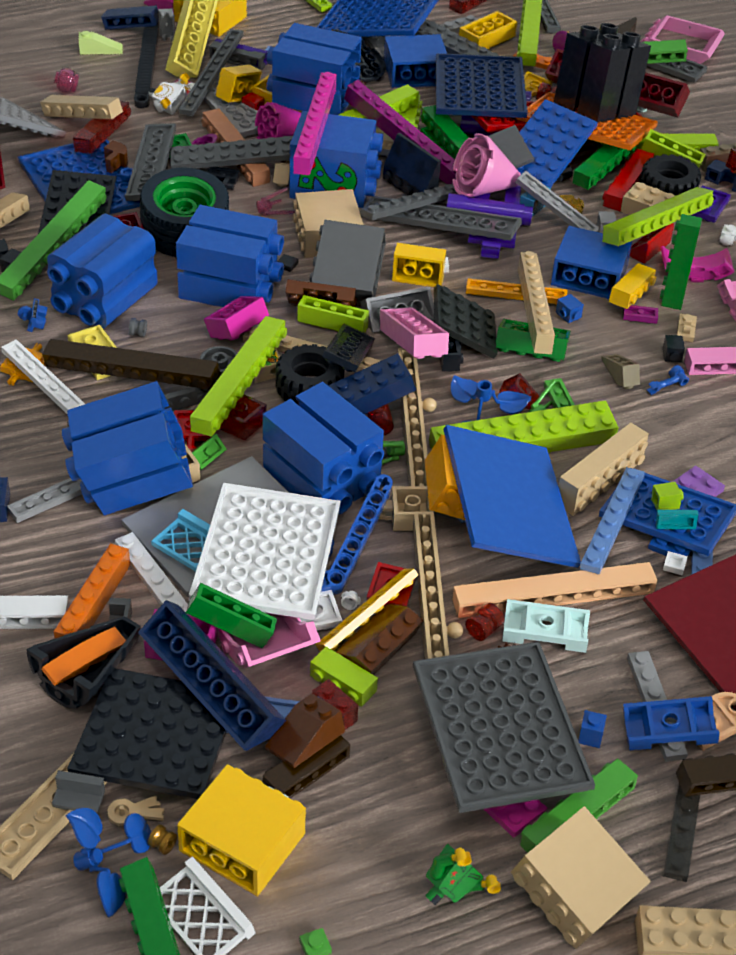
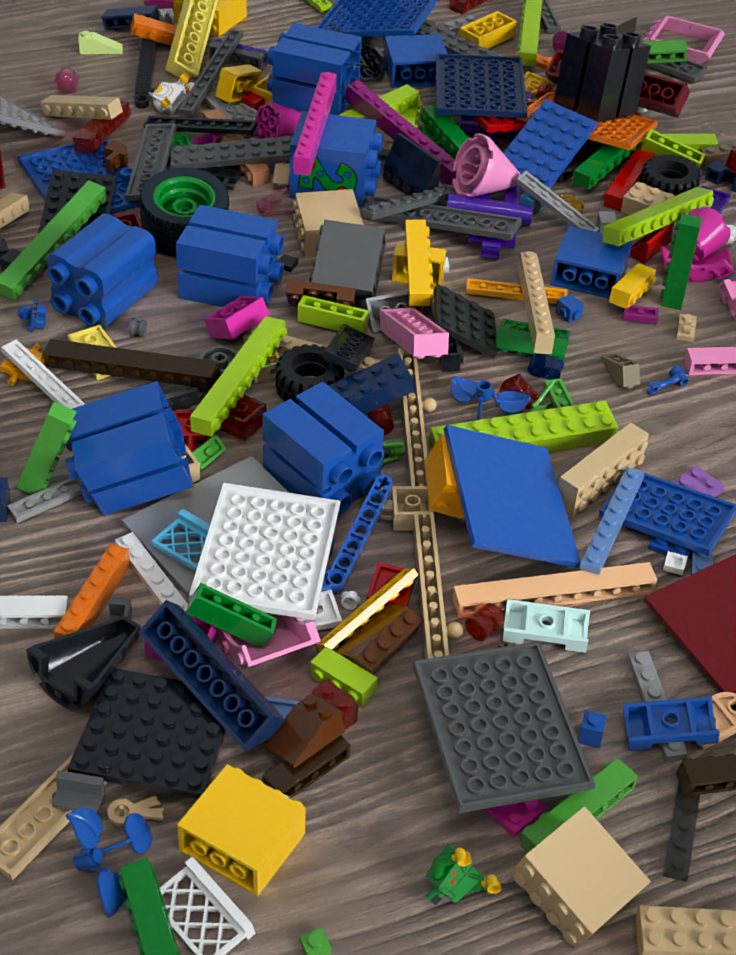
orange slope [41,627,126,686] -> none
pearl gold wheel [148,824,177,855] -> none
dark grey tile [488,125,534,169] -> none
lime brick [651,482,684,510] -> none
teal tile [655,510,698,529] -> none
black brick [662,335,685,362] -> none
none -> bright green brick [16,401,77,495]
none -> orange brick [130,14,177,46]
none -> black plate [143,116,258,135]
none -> yellow brick [405,220,434,306]
none -> clear blue beam [528,353,564,380]
none -> dark pink cone [687,206,730,264]

